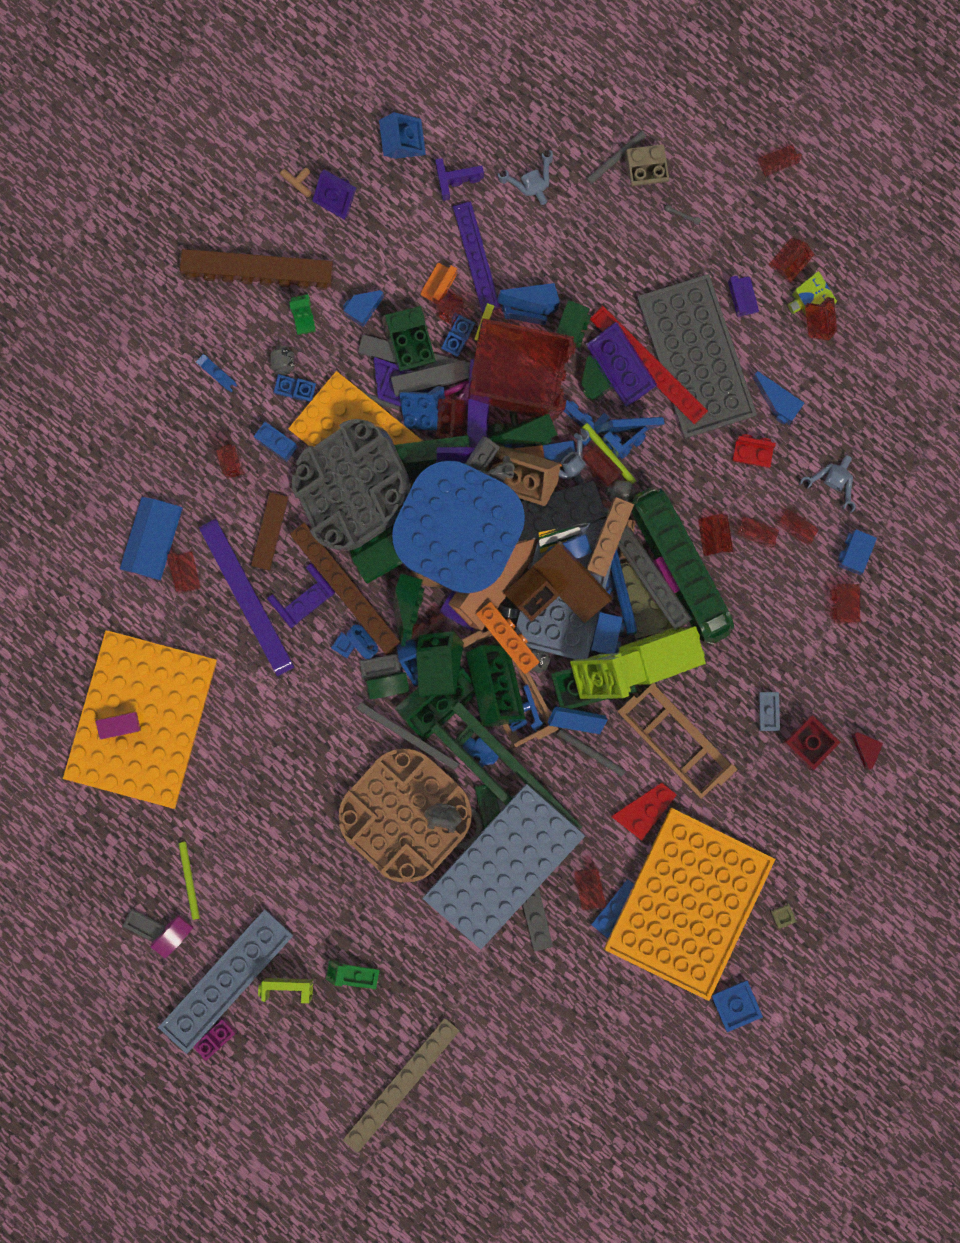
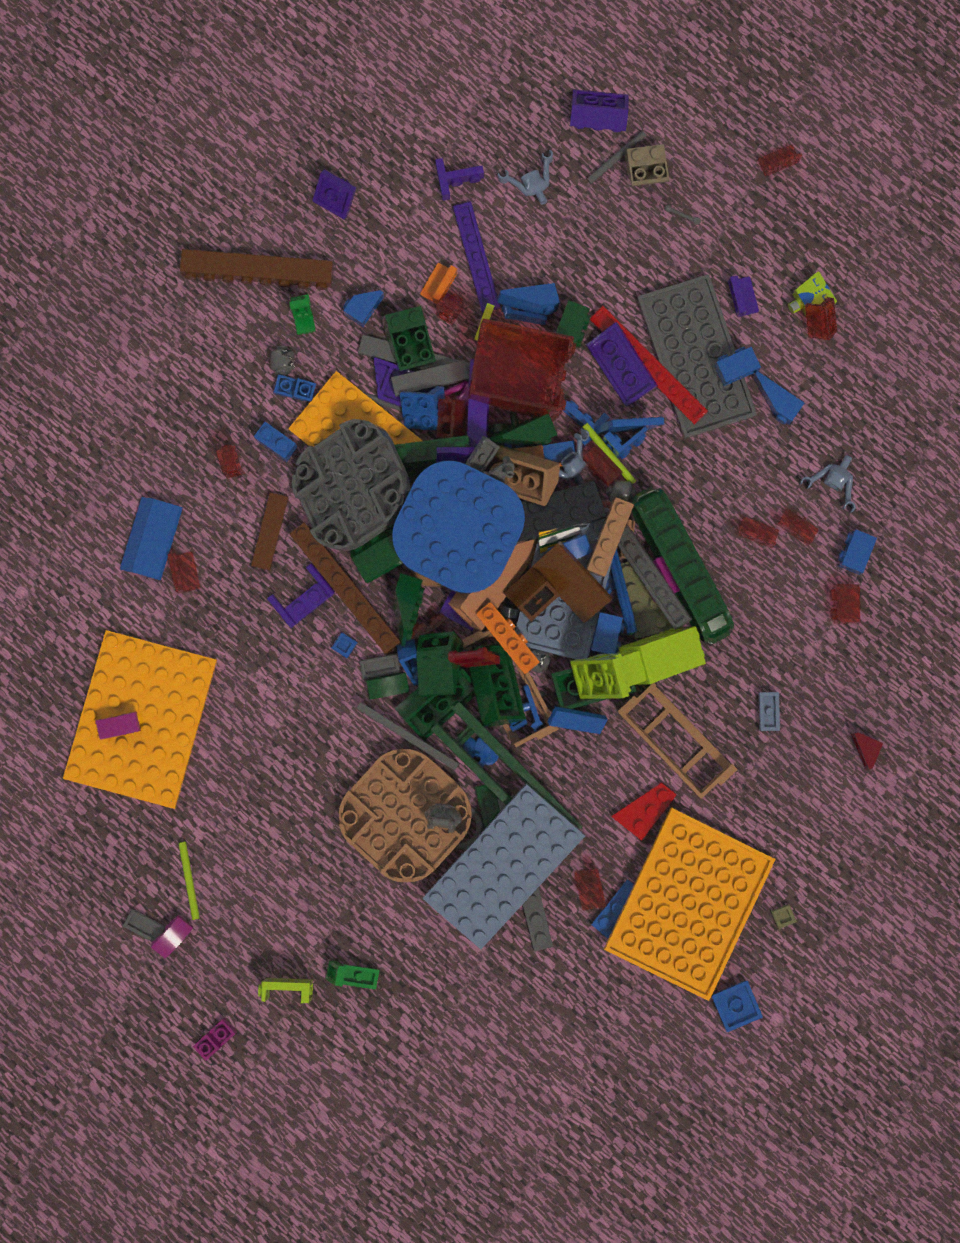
sand blue plate [158,909,294,1054] -> none
blue piece [196,354,237,392] -> none
dark purple beam [199,518,295,676] -> none
medium nougat piece [280,168,312,197] -> none
dark tan plate [343,1018,460,1153] -> none
blue beam [346,624,378,659] -> none
blue slope [379,112,426,159] -> none
blue slope [441,315,476,357] -> none
dark grey bar [557,729,626,777] -> none
dark green slope [582,355,614,400] -> none
clear red panel [698,514,733,556] -> none
red bracket [732,434,776,468] -> none
clear red panel [769,238,814,283] -> none
dark red brick [782,715,841,770] -> none
none -> dark red plate [448,647,500,668]
none -> dark purple slope [570,89,629,132]
none -> blue brick [714,347,761,386]

